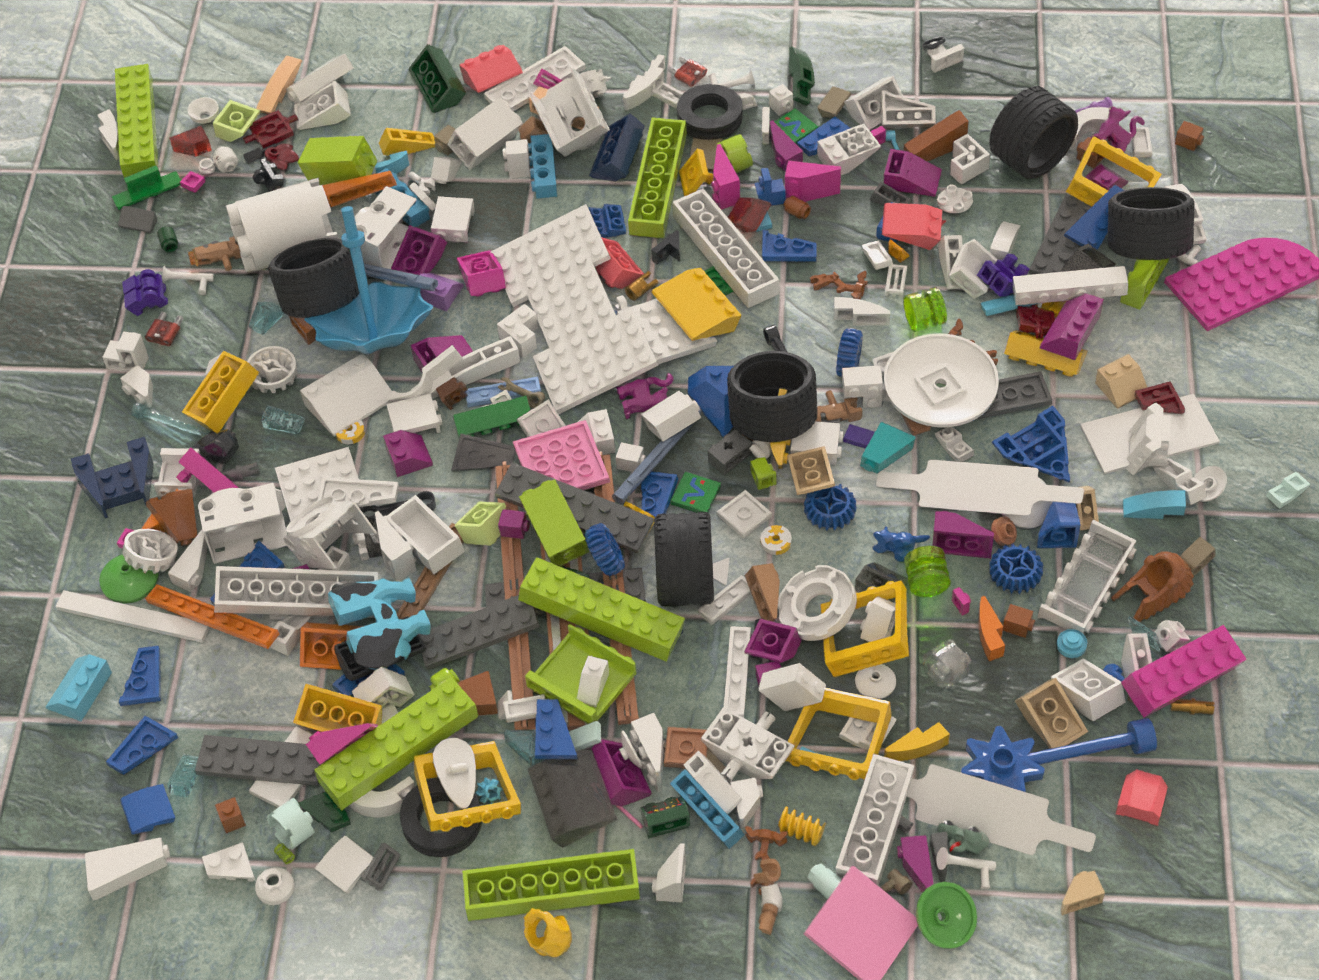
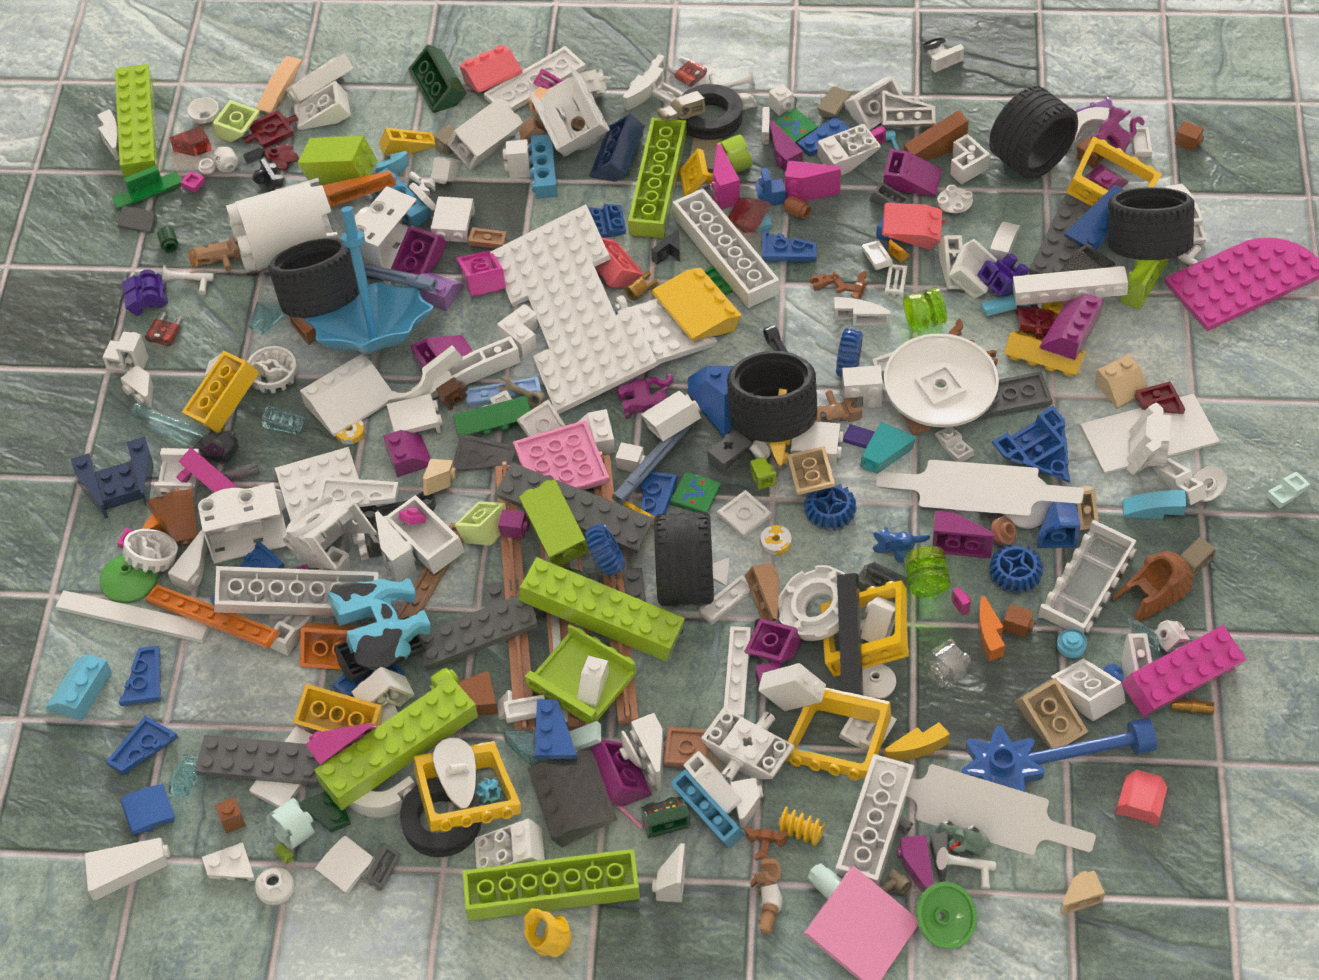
dark green slope [789,46,815,106] -> none
none -> dark pink plate [398,508,426,525]
none -> tan slope [423,459,456,496]
none -> medium nougat plate [468,227,507,249]
none -> white slope [475,818,545,869]
none -> dark tan piece [657,91,706,121]
none -> black tile [837,573,863,695]

